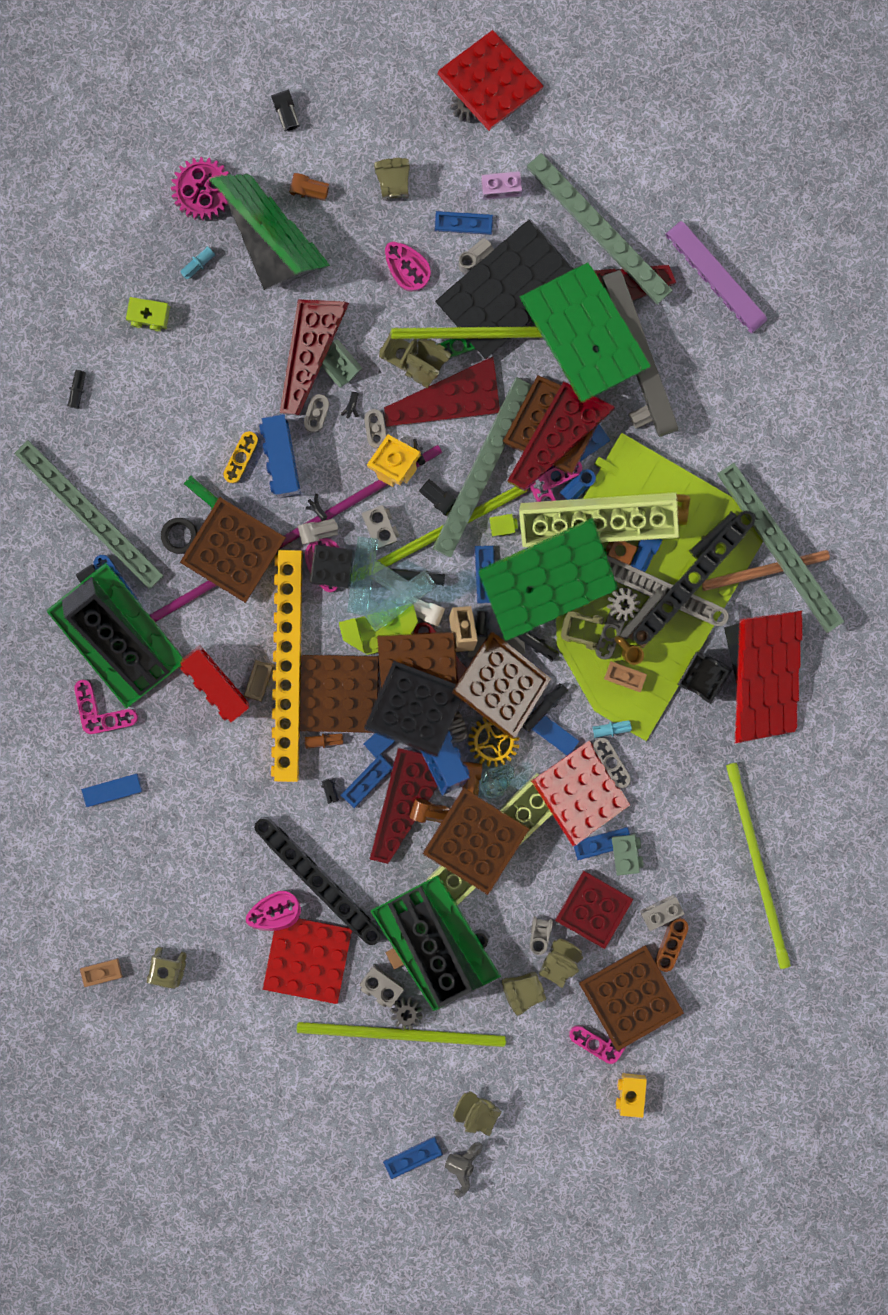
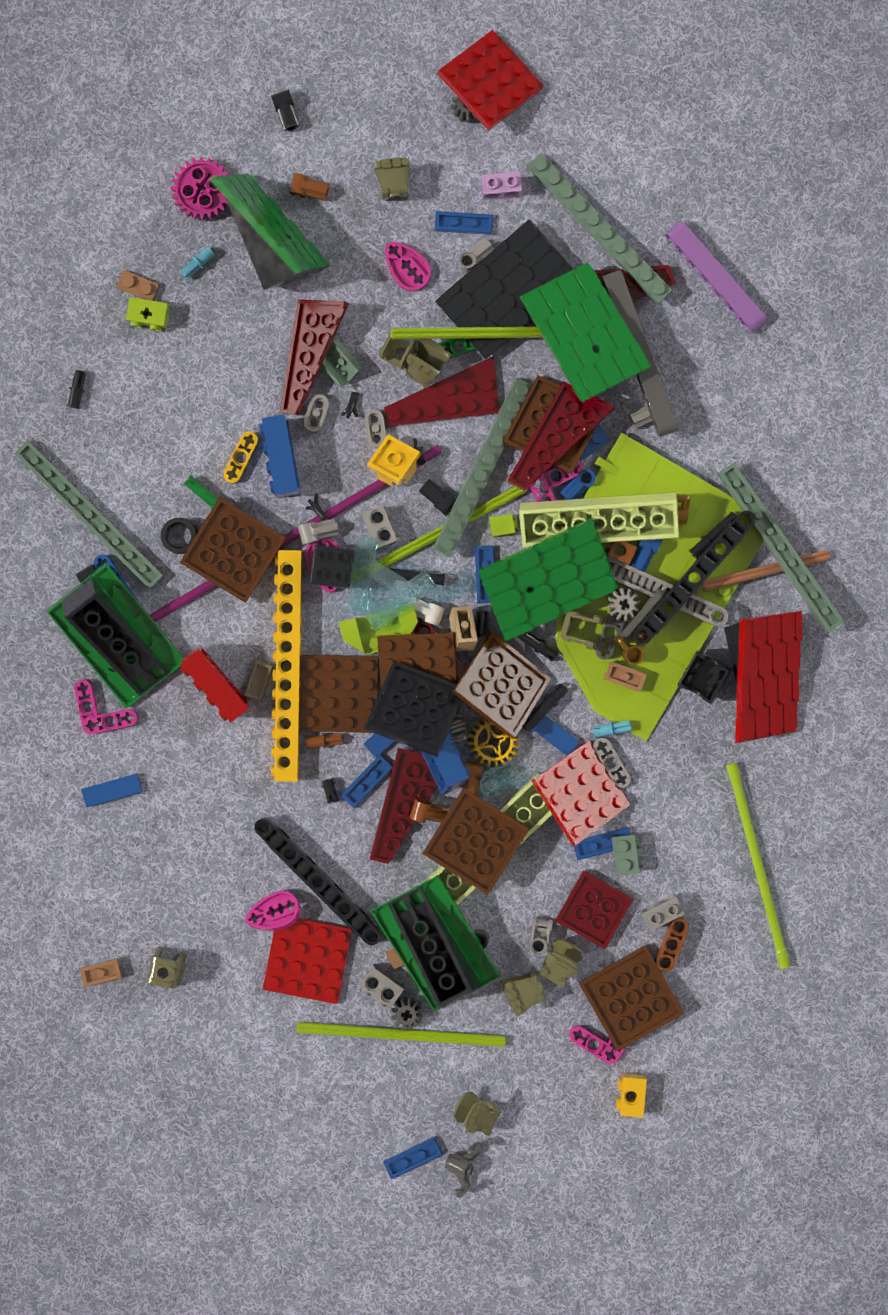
none -> medium nougat plate [116,270,160,301]

